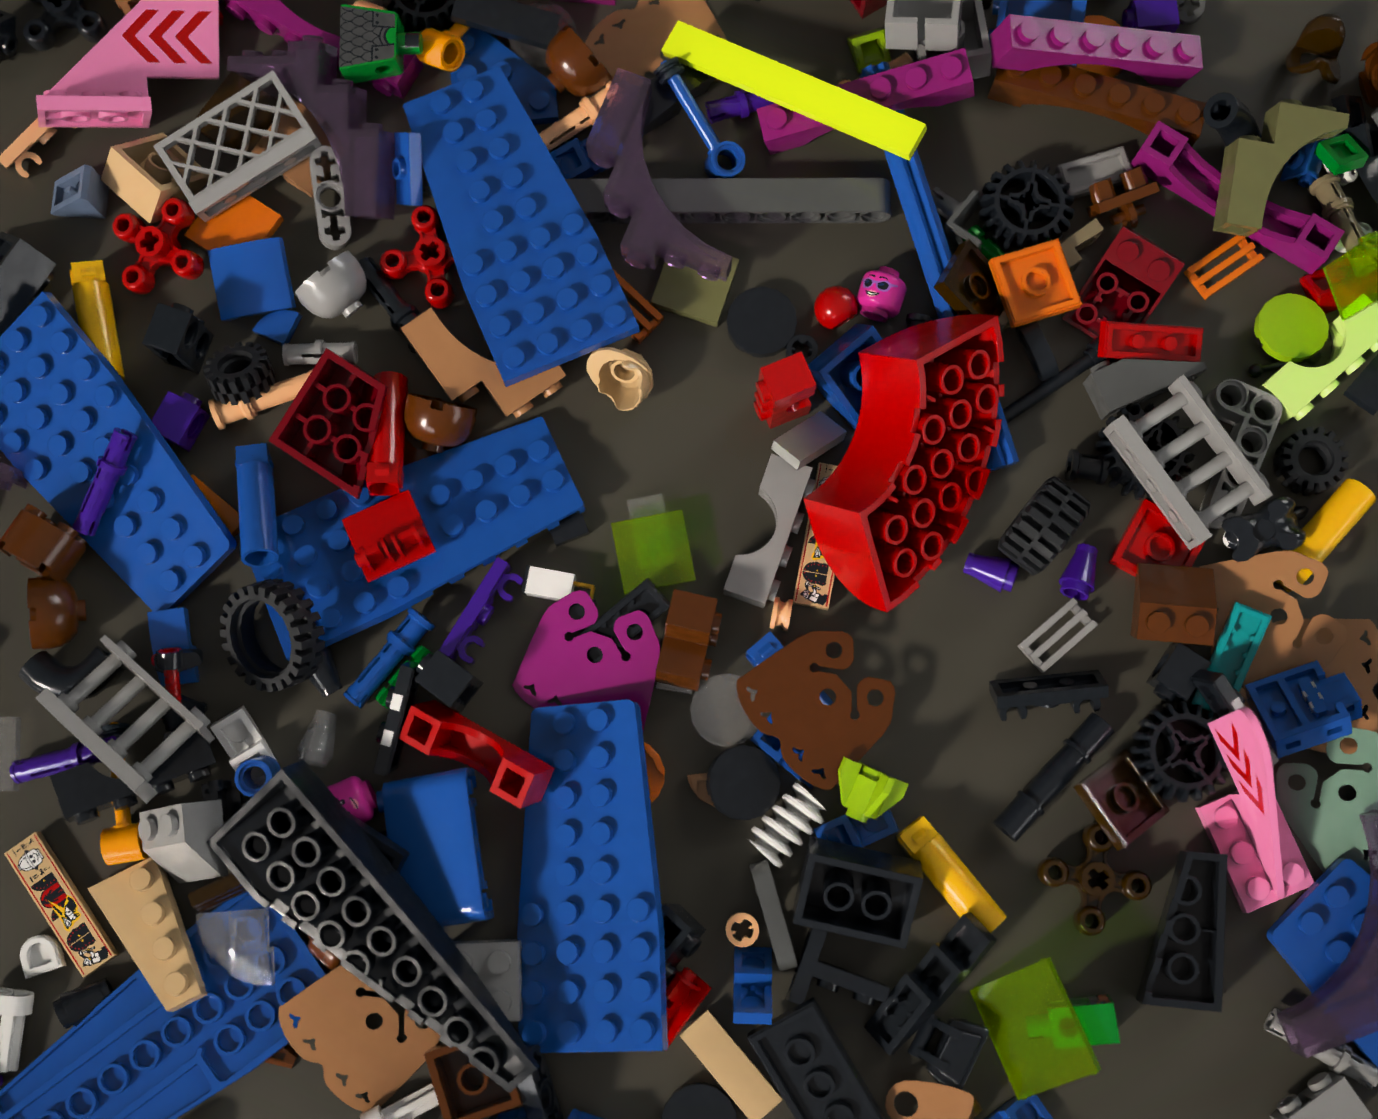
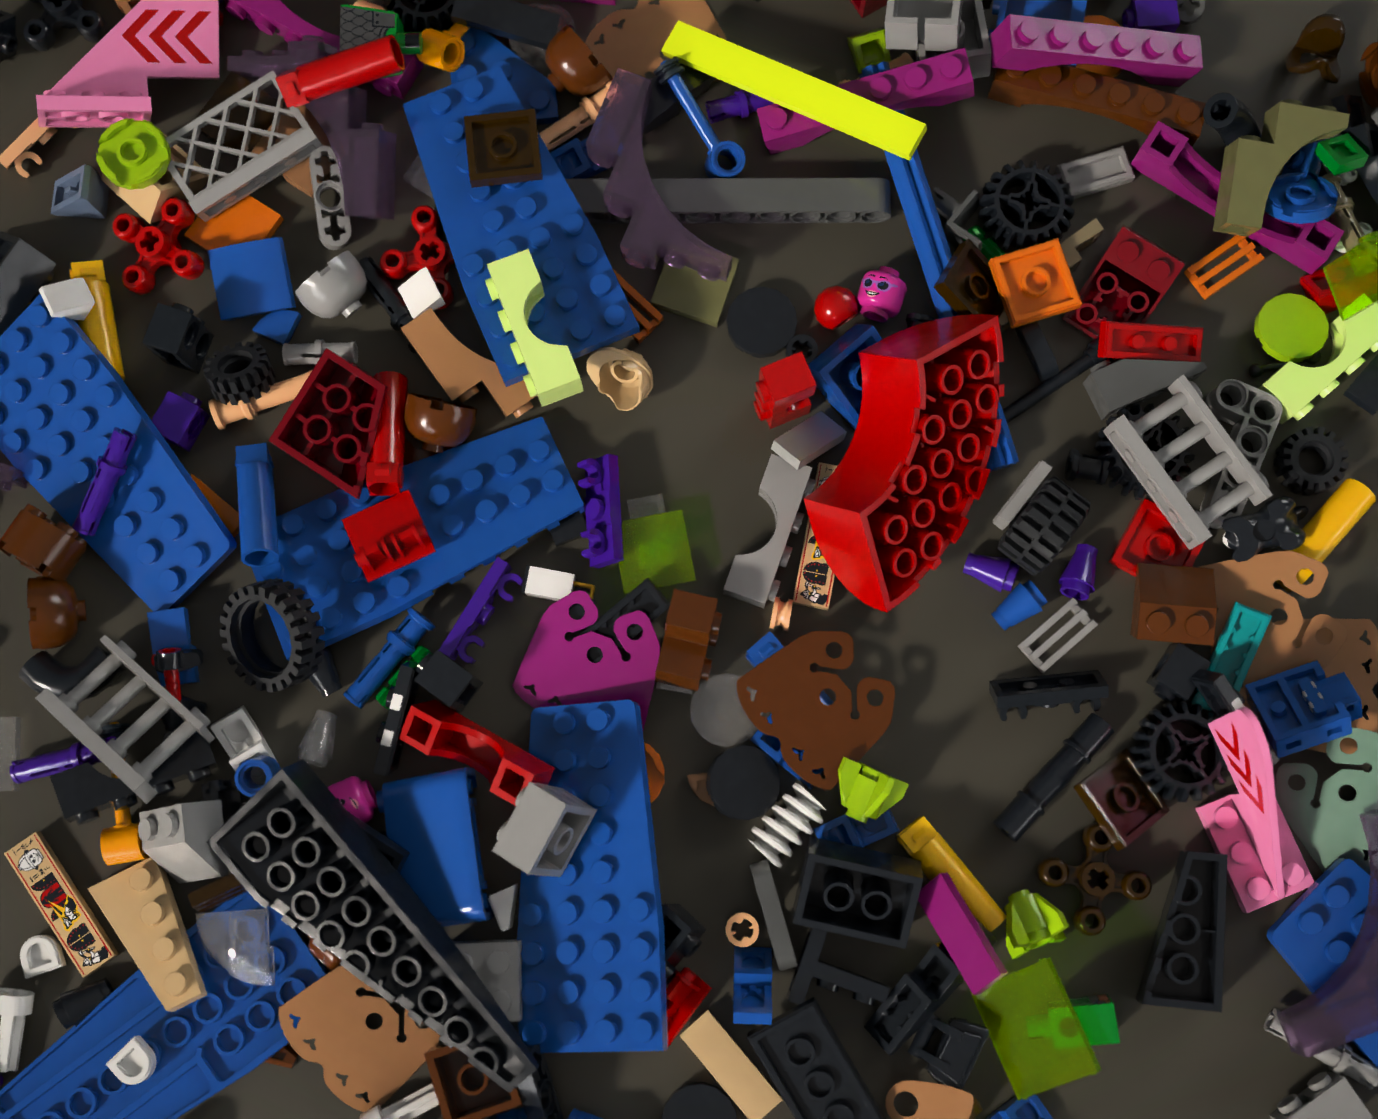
blue plate [392,132,423,206] -> none
reddish brown hips [1086,166,1160,229] -> none
none -> white slope [39,278,95,321]
none -> lime tile [96,118,171,190]
none -> white tile [106,1035,156,1085]
none -> red piece [275,35,405,108]
none -> white slope [398,267,446,319]
none -> dark brown tile [464,109,543,188]
none -> yellowish green arch [485,249,583,407]
none -> white slope [488,884,519,932]
none -> light grey brick [492,782,597,877]
none -> dark purple plate [577,454,624,568]
none -> magenta tile [918,873,1008,995]
none -> blue cone [991,580,1048,631]
none -> light grey tile [993,460,1052,531]
none -> lime brick [1004,889,1069,959]
none -> blue tile [1265,172,1339,224]

